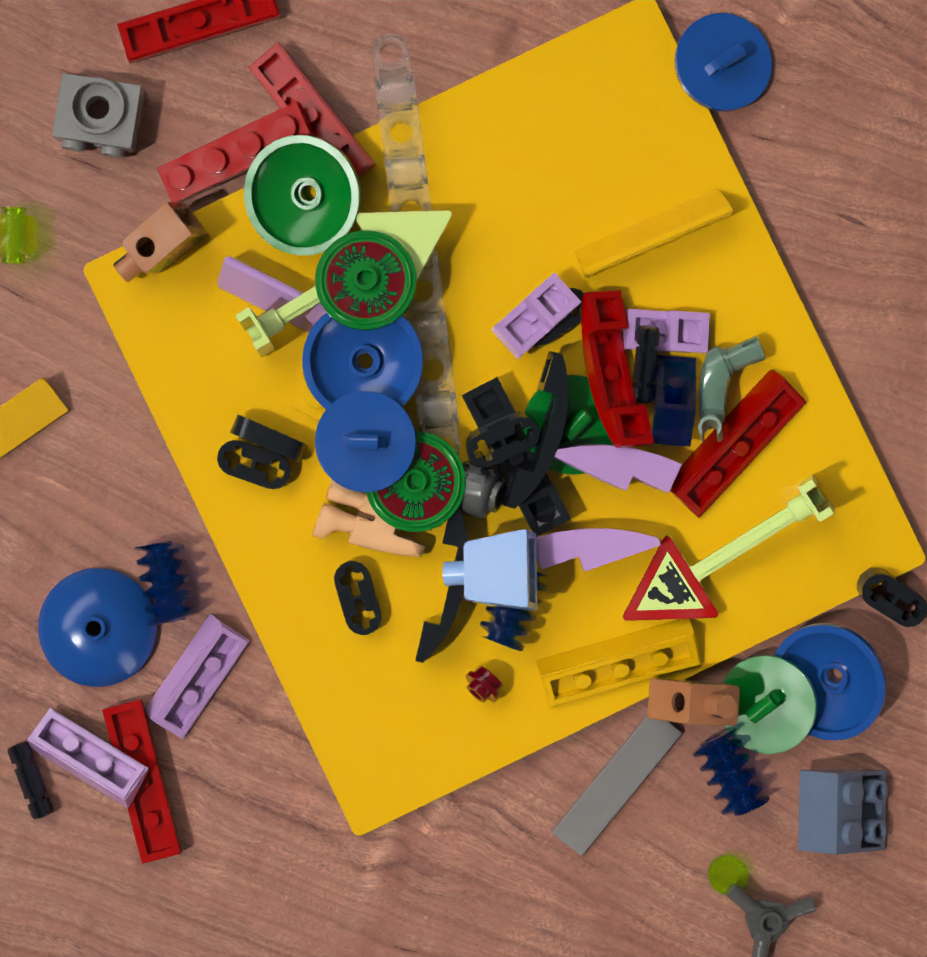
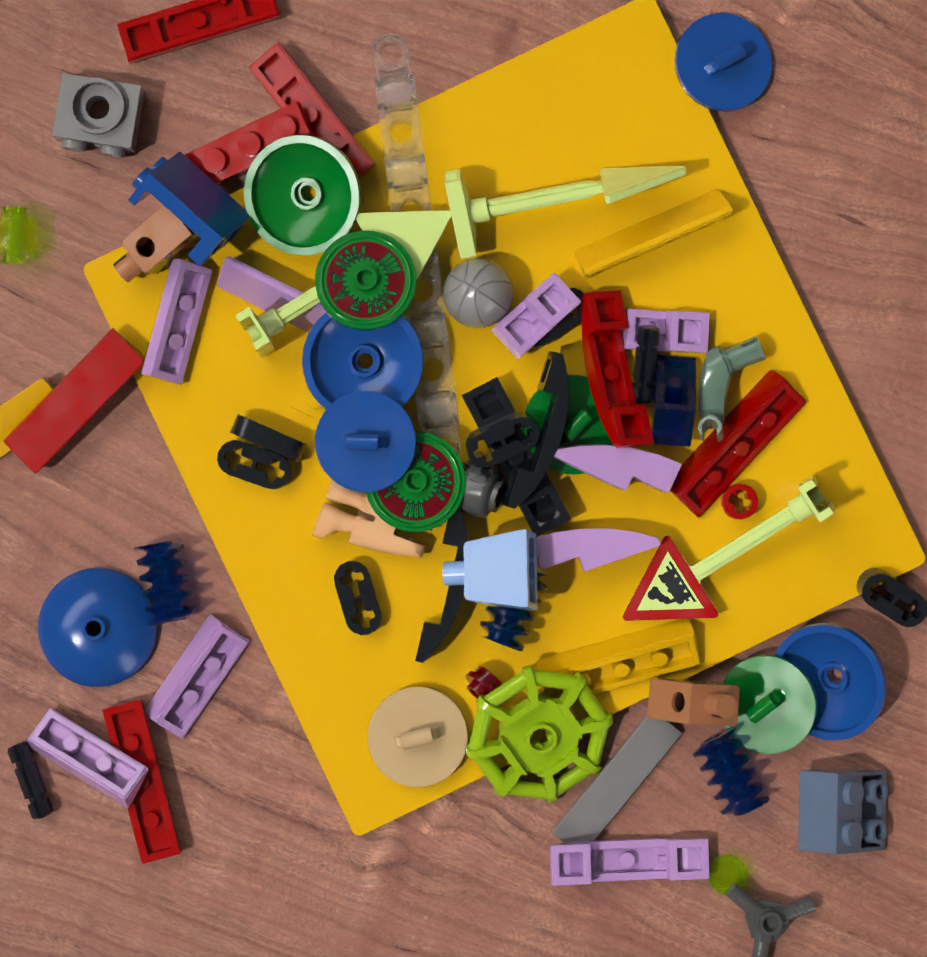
none -> red slope [3,328,145,474]
none -> blue panel [128,151,250,266]
none -> lavender plate [141,258,212,385]
none -> tan shield [368,687,468,787]
none -> light grey piece [443,258,513,328]
none -> yellowish green piece [445,166,687,259]
none -> lime plate [465,665,613,803]
none -> lavender slope [550,838,709,886]
none -> red bush [721,484,758,519]

